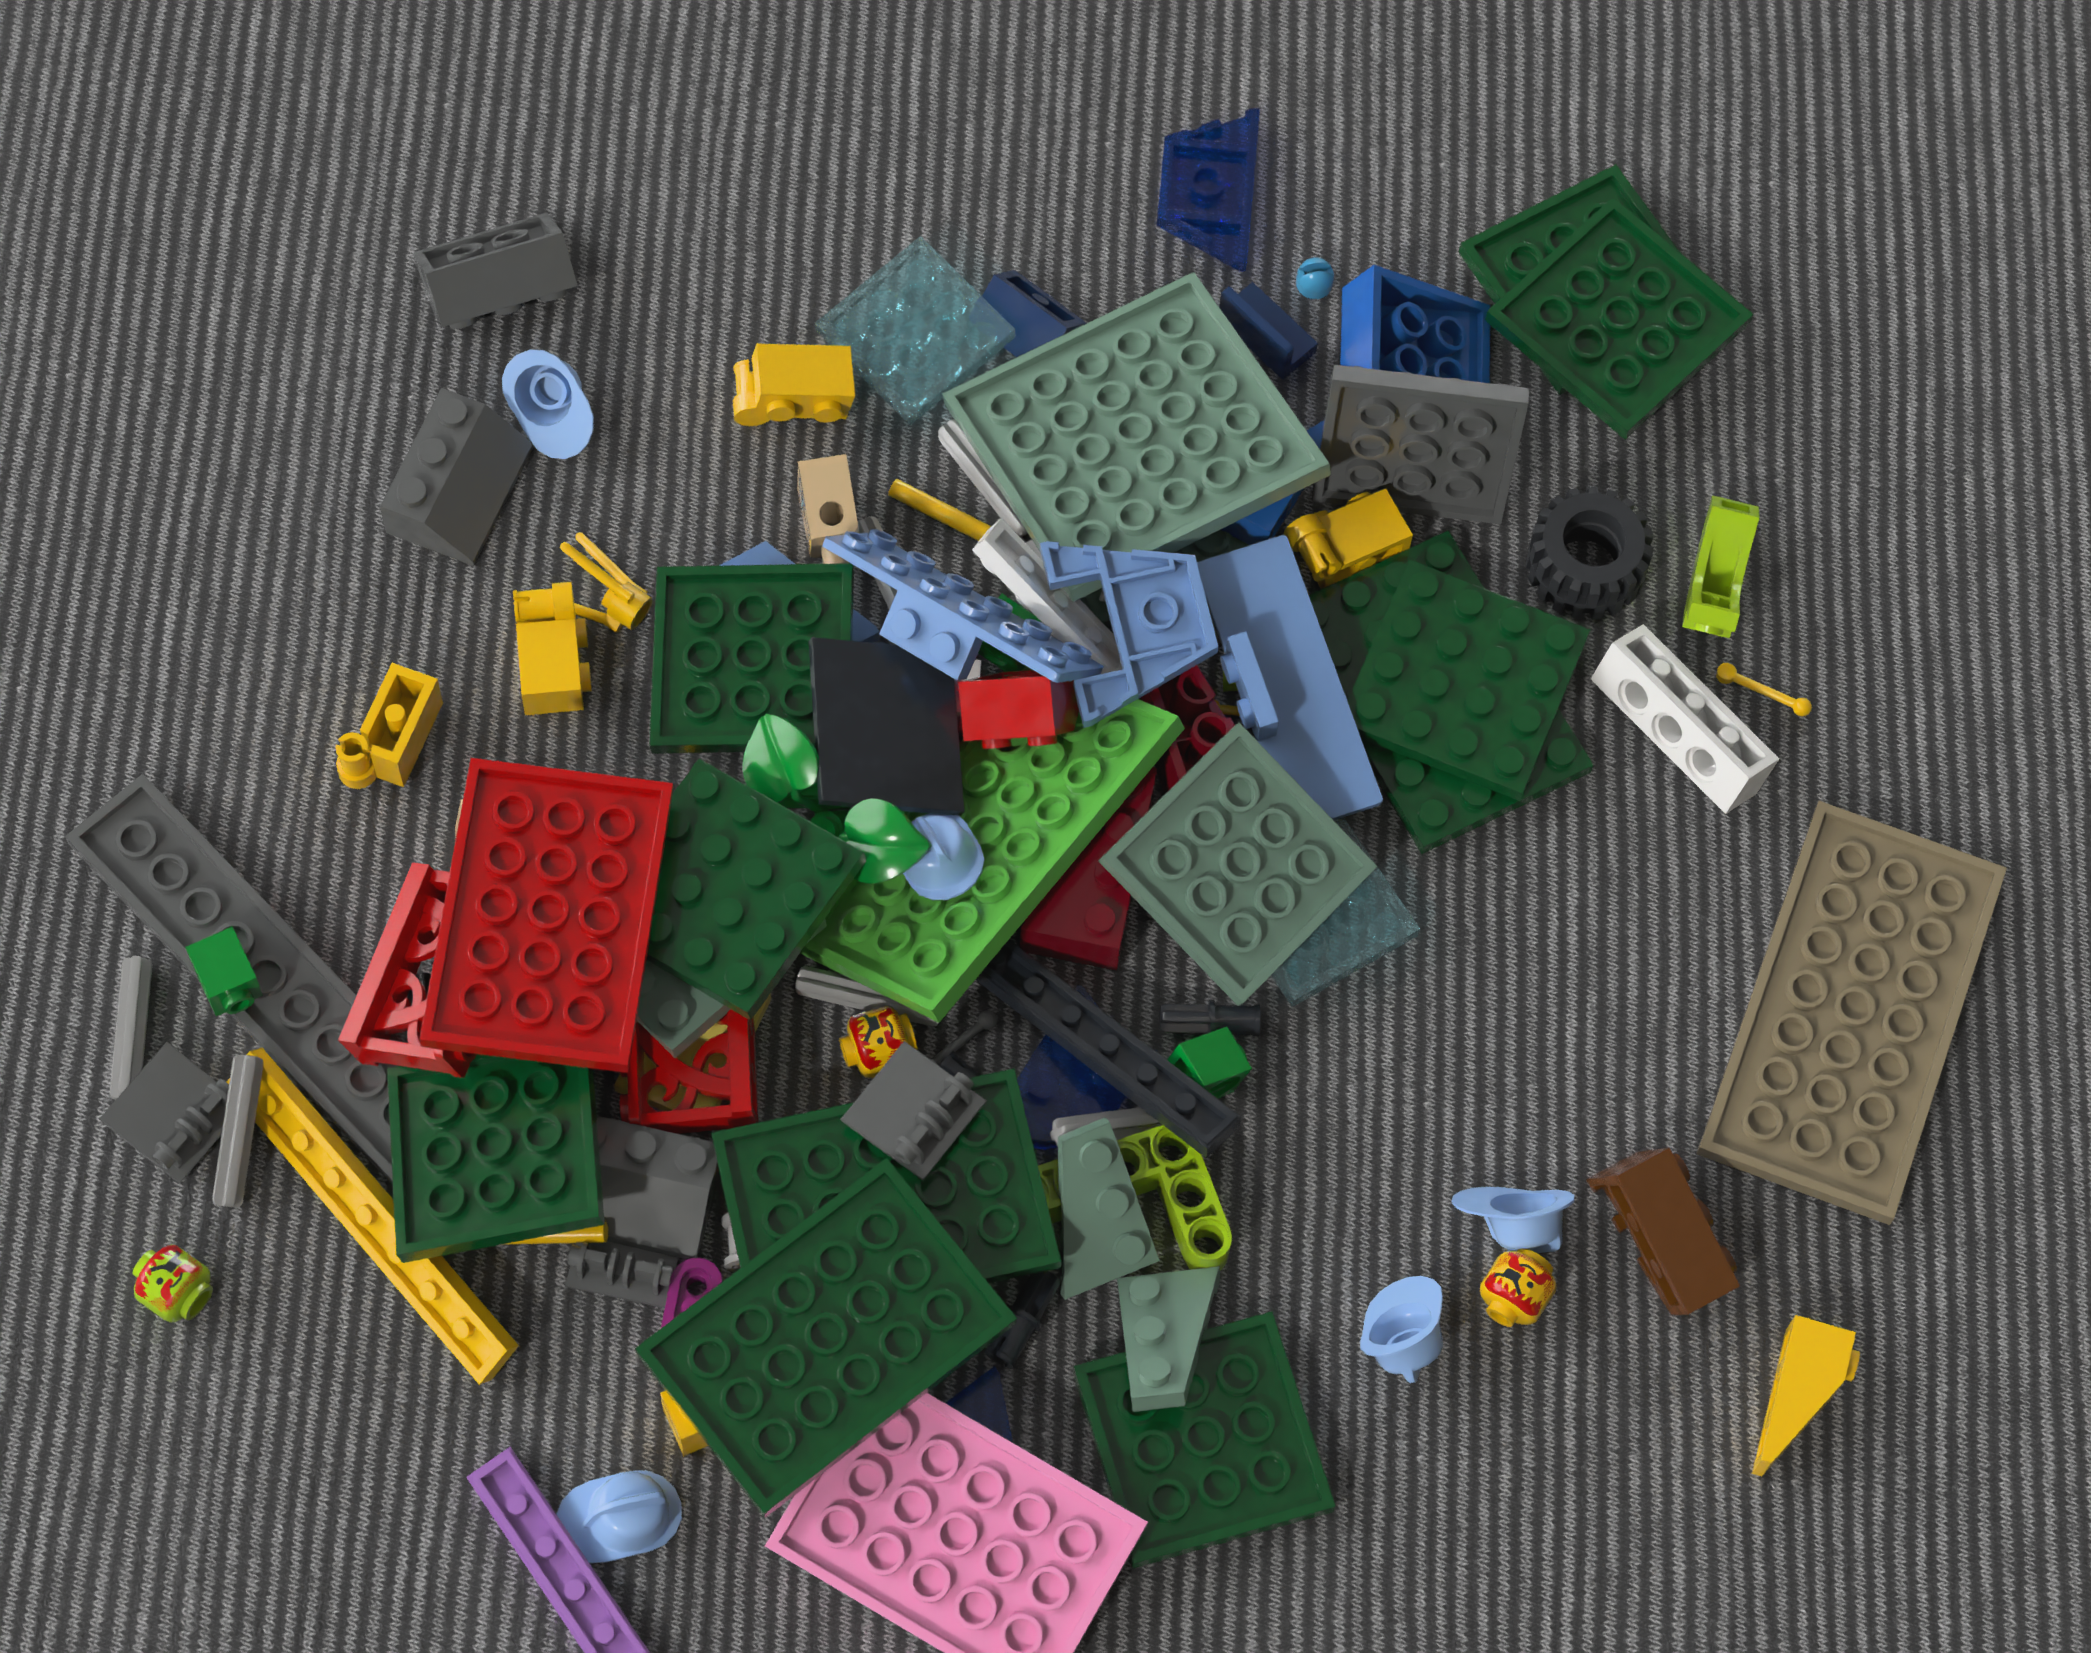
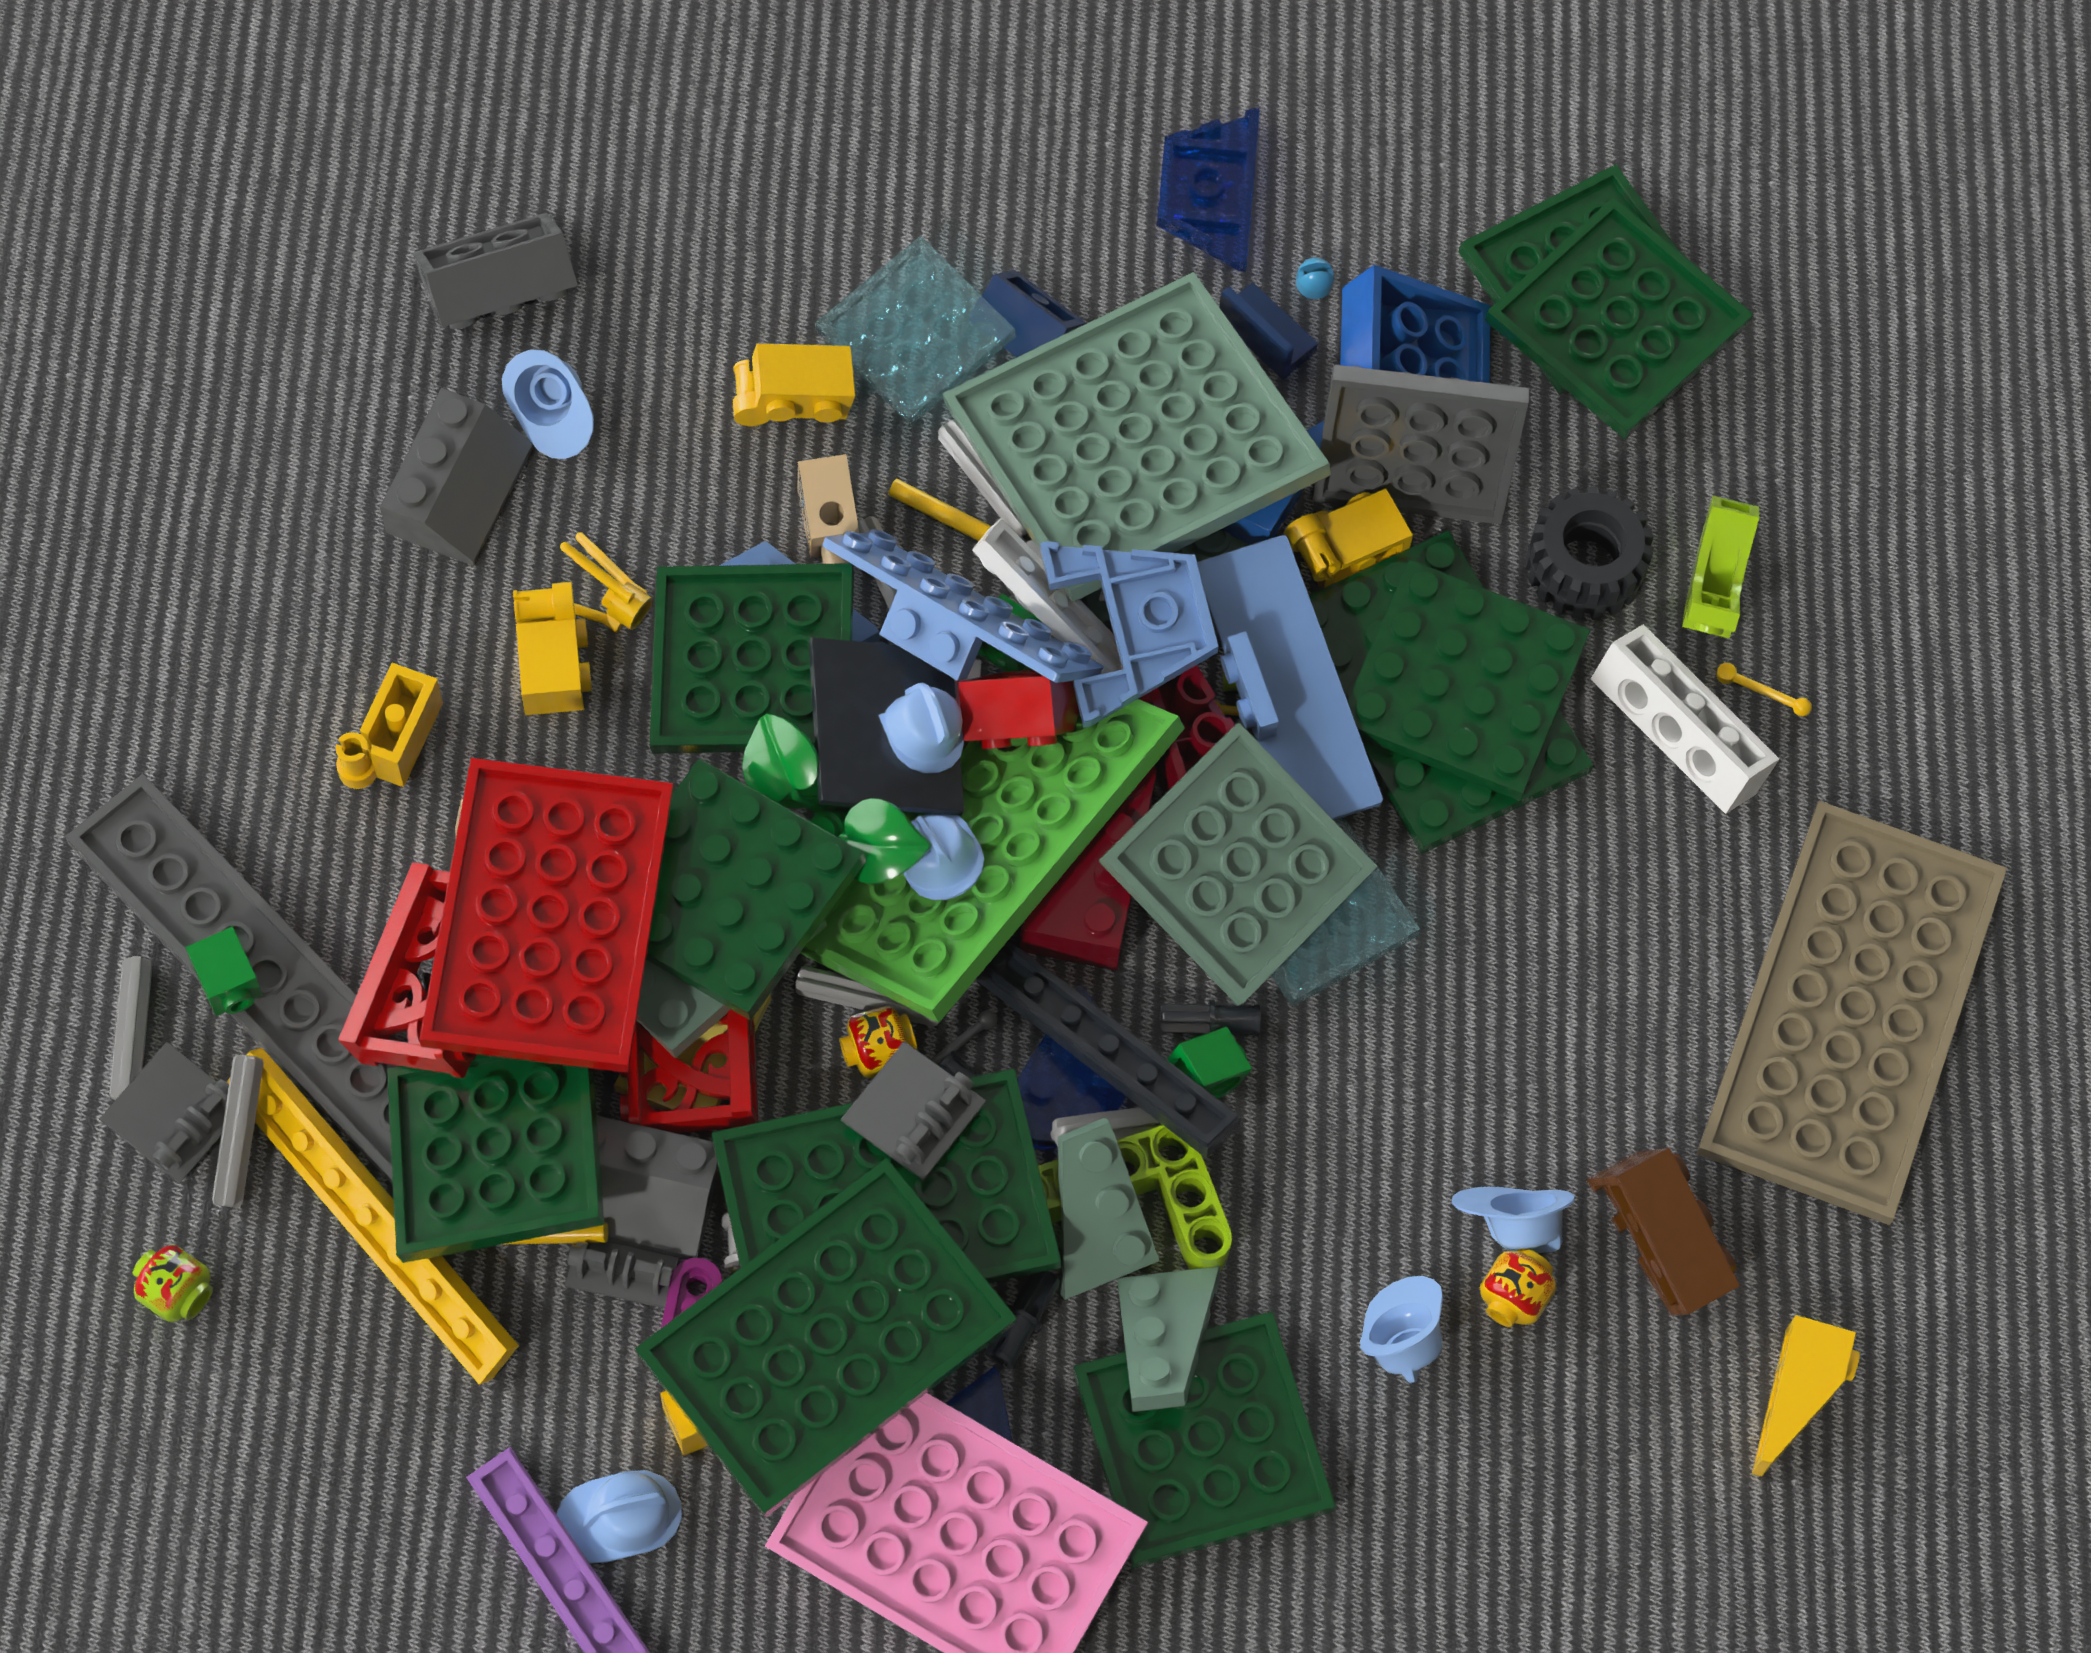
none -> light blue piece [879,682,964,774]

